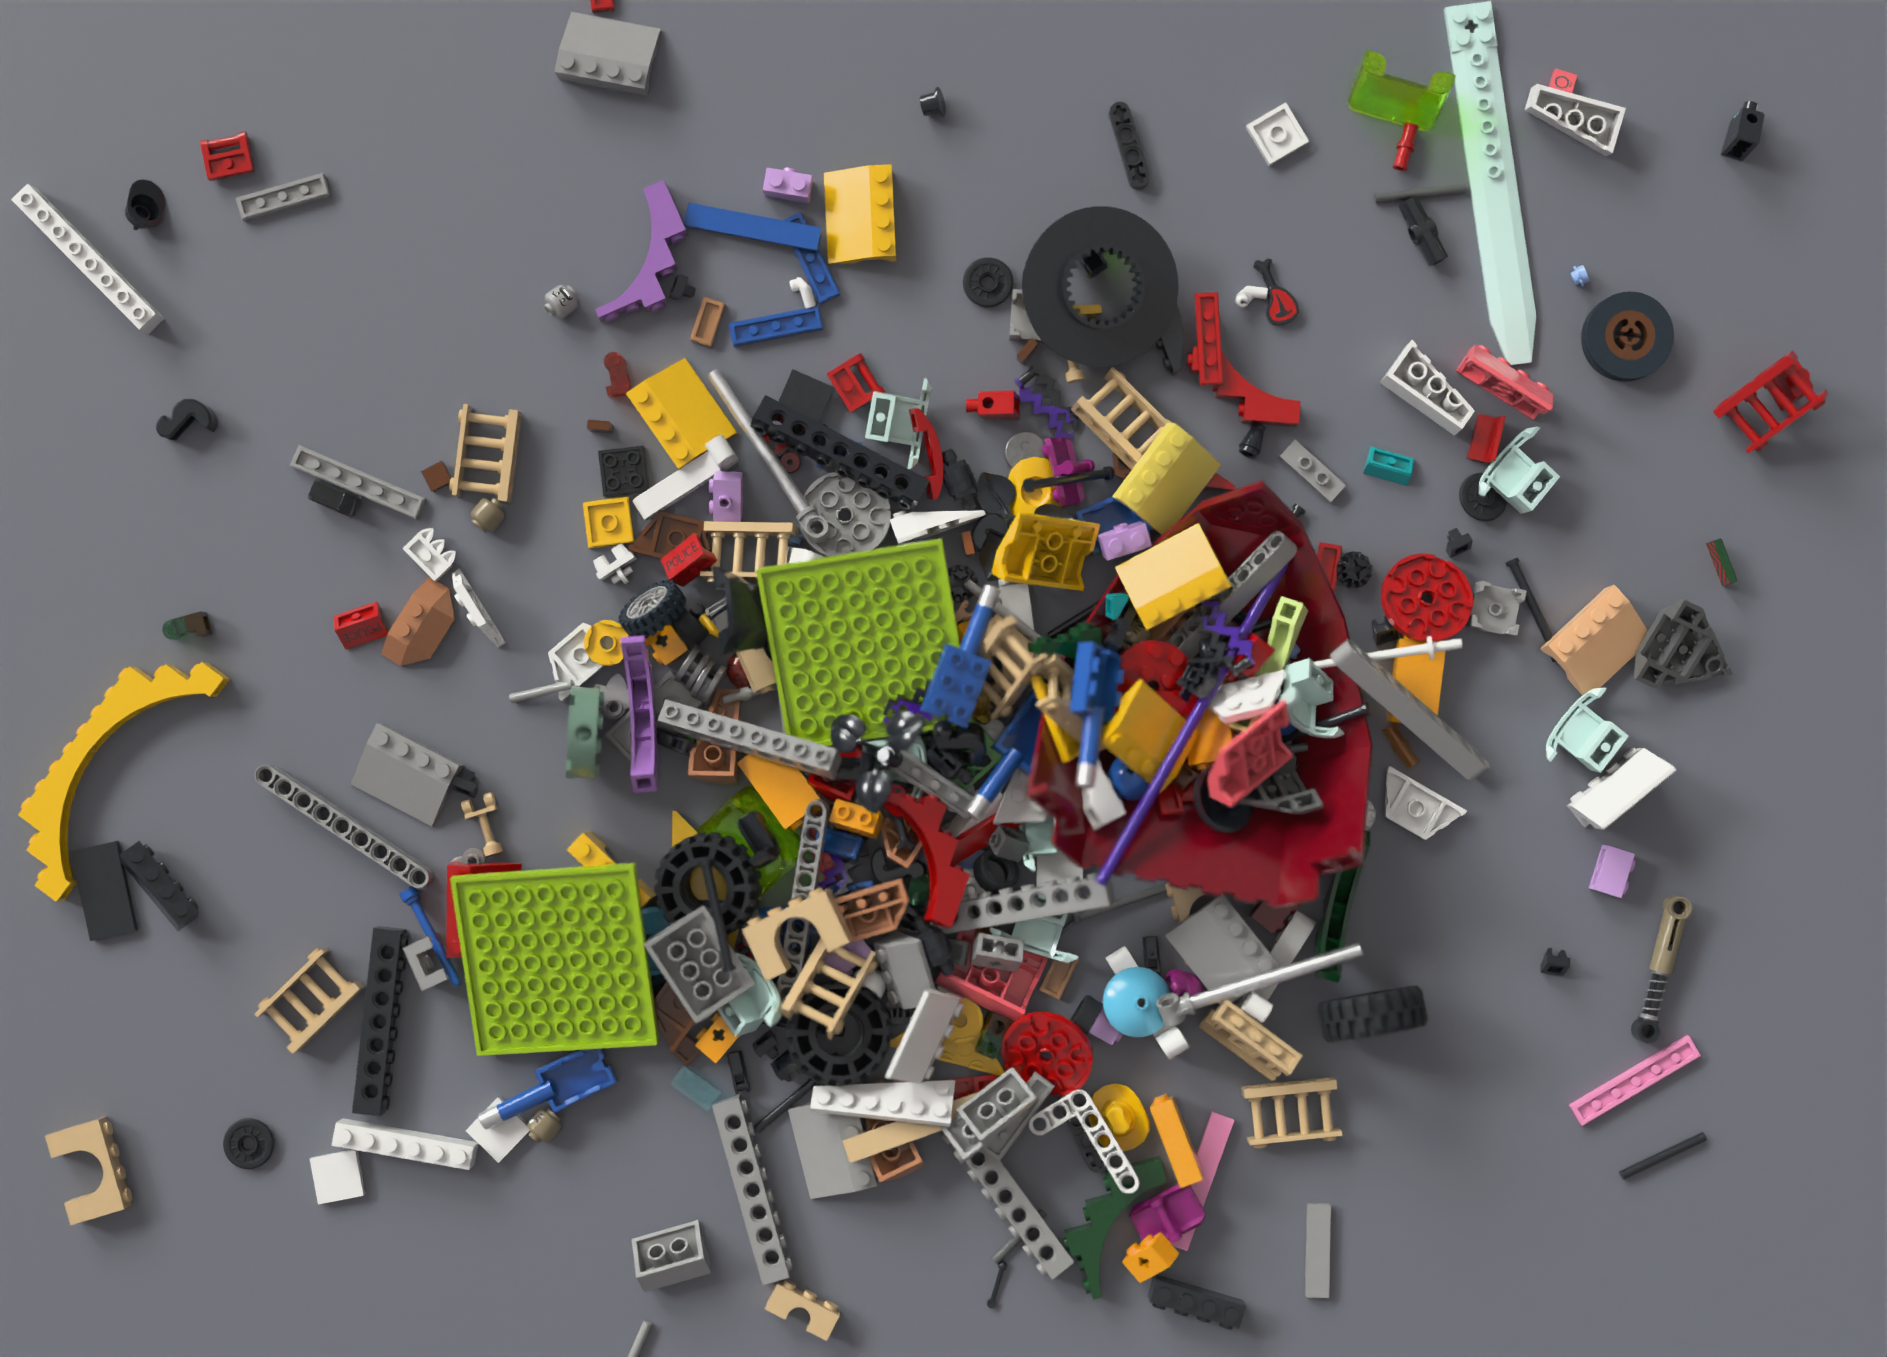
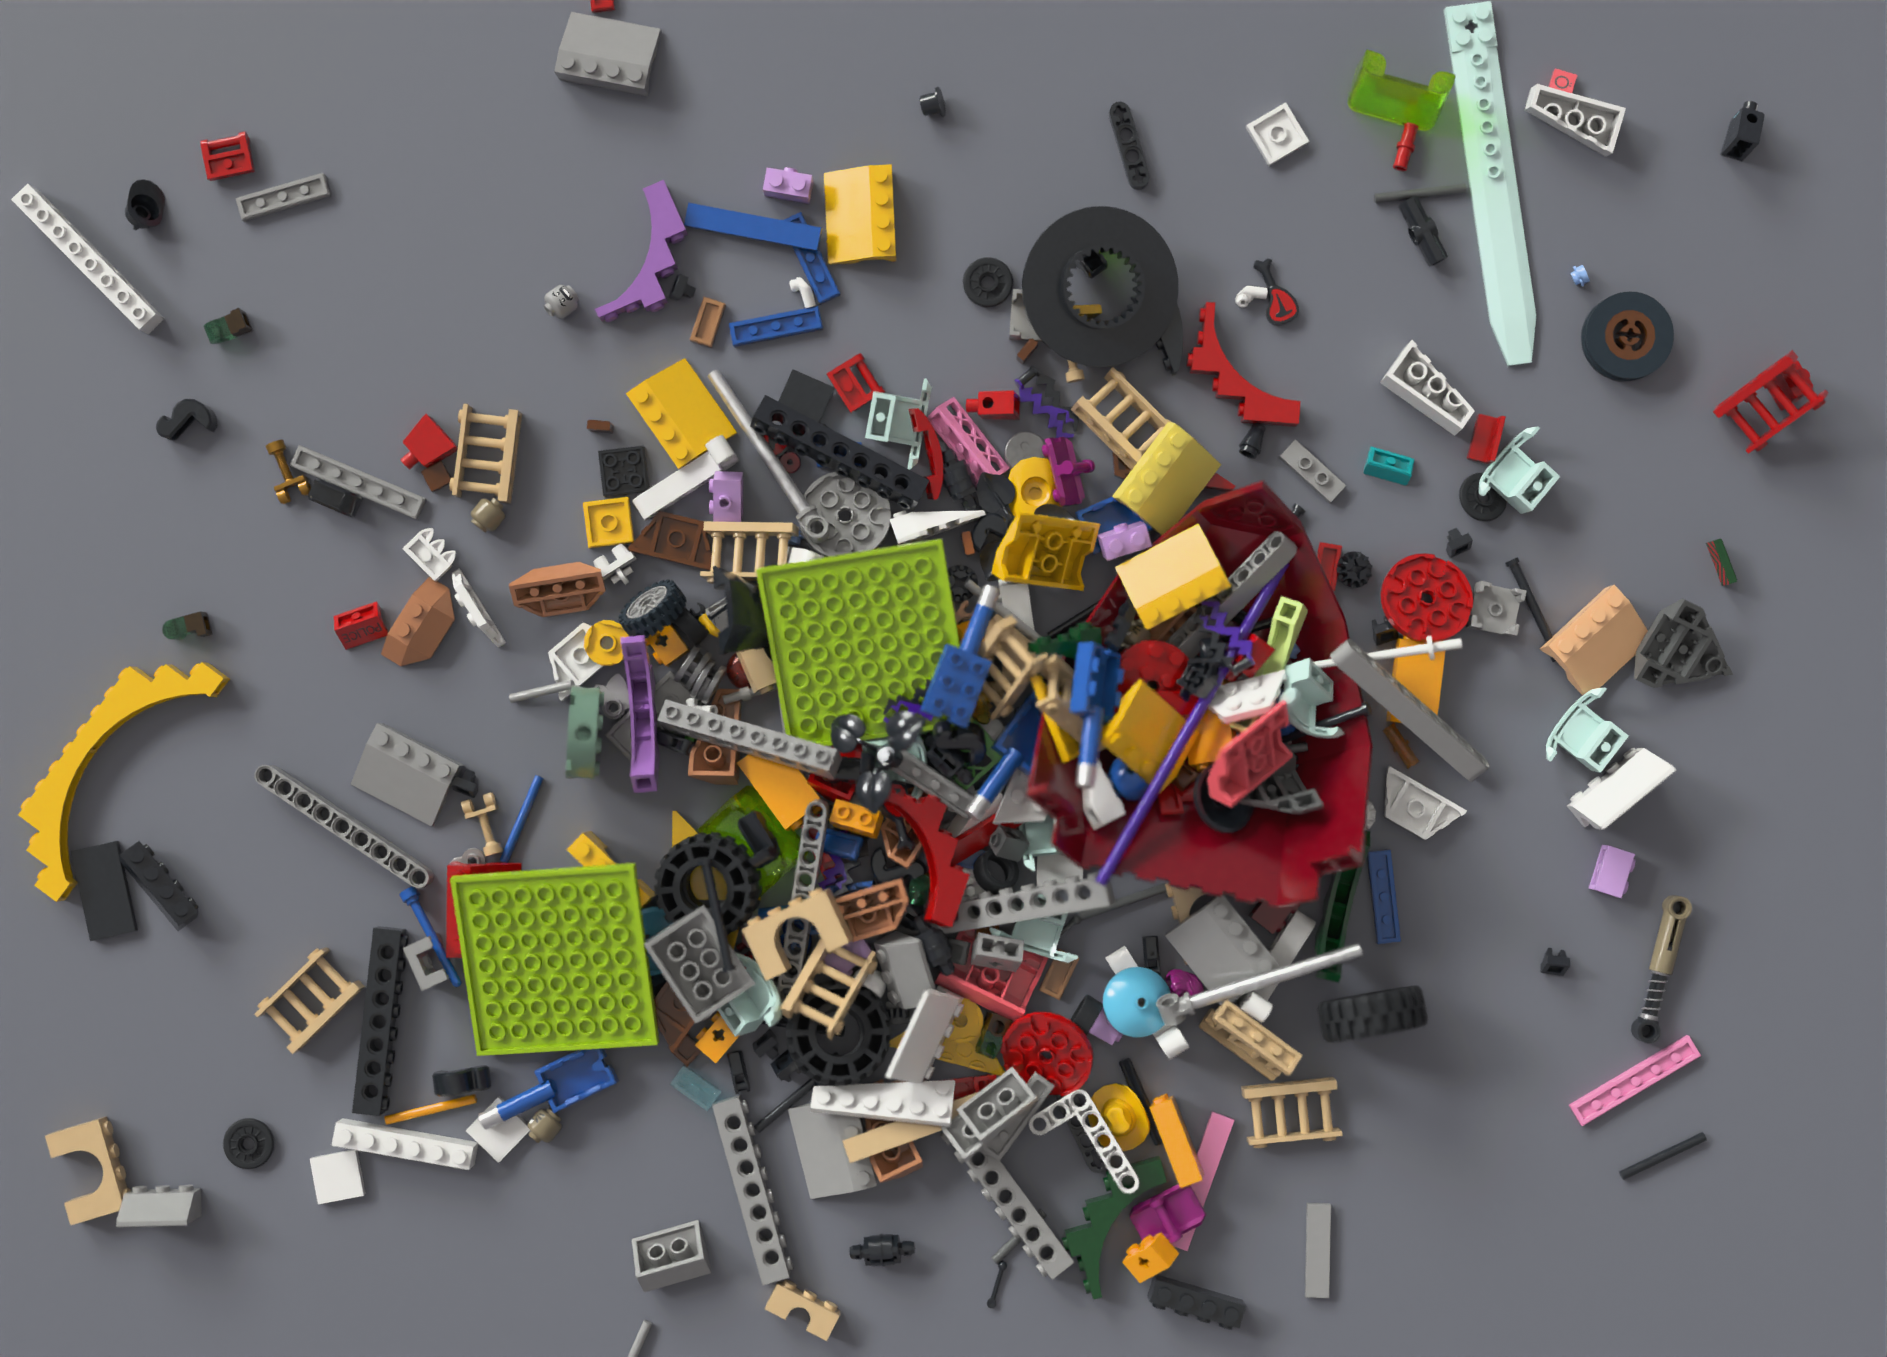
clear red leg [604,352,632,399] -> none
red panel [661,533,717,587] -> none
black bar [1023,466,1114,493] -> none
teal slope [1106,593,1129,620] -> none
red tile [1194,292,1224,386] -> none
coral piece [1456,345,1553,420] -> none
none -> light grey slope [116,1185,202,1227]
none -> leg [204,308,253,344]
none -> pearl gold bar [265,440,311,504]
none -> light orange bar [384,1094,477,1125]
none -> red torso [400,414,458,470]
none -> black animal [432,1065,491,1097]
none -> blue bar [500,775,544,863]
none -> nougat wedge [509,562,606,617]
none -> white arm [686,698,718,714]
none -> black piece [849,1234,915,1267]
none -> bright pink fence [927,397,1010,484]
none -> black axle [1119,1058,1163,1146]
none -> blue tile [1367,850,1401,944]

